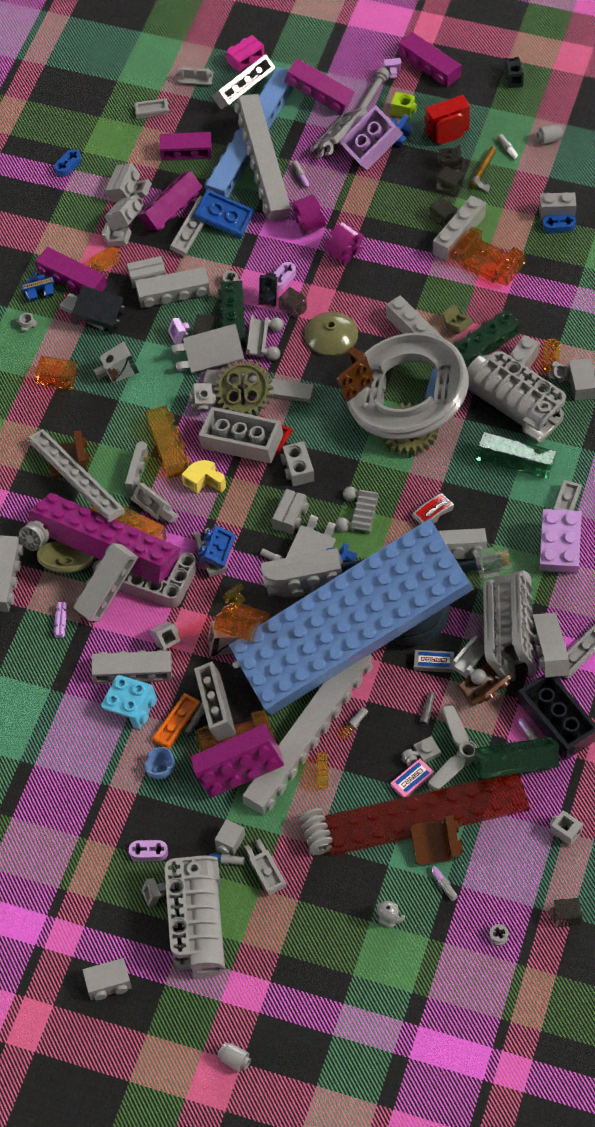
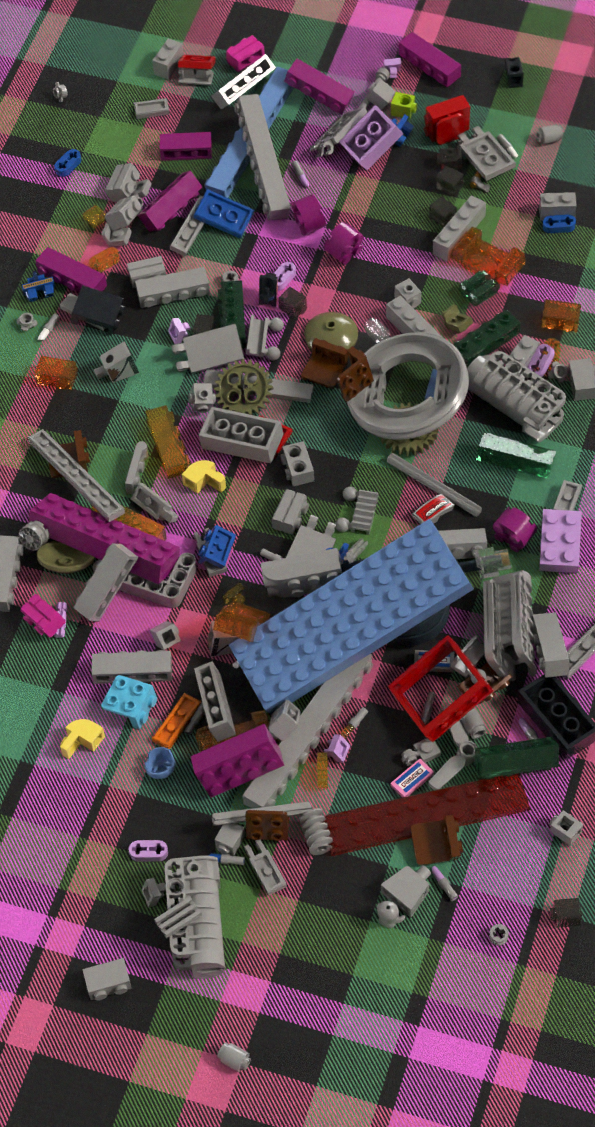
none -> dark pink brick [20,594,66,638]
none -> light grey piece [38,314,60,340]
none -> light grey plate [53,82,67,102]
none -> light yellow brick [60,719,105,759]
none -> clear yellow tile [83,205,106,229]
none -> light grey brick [152,38,184,80]
none -> light grey tile [154,896,202,938]
none -> red tile [178,54,216,69]
none -> light grey axle [212,802,311,826]
none -> reddish brown bracket [245,810,289,841]
none -> light grey brick [269,700,301,741]
none -> reddish brown bracket [301,338,348,389]
none -> lavender tile [324,734,350,763]
none -> light grey axle [344,538,368,564]
none -> clear brick [364,318,390,344]
none -> light grey brick [366,79,396,110]
none -> light grey torso [381,865,431,918]
none -> light grey axle [387,453,482,517]
none -> red window [388,635,494,742]
none -> light grey brick [394,278,421,308]
none -> light grey tile [458,126,516,181]
none -> clear green brick [459,270,500,306]
none -> light grey brick [460,709,486,739]
none -> magenta brick [493,507,537,552]
none -> lavender beam [528,344,555,377]
none -> clear orange brick [542,299,581,332]

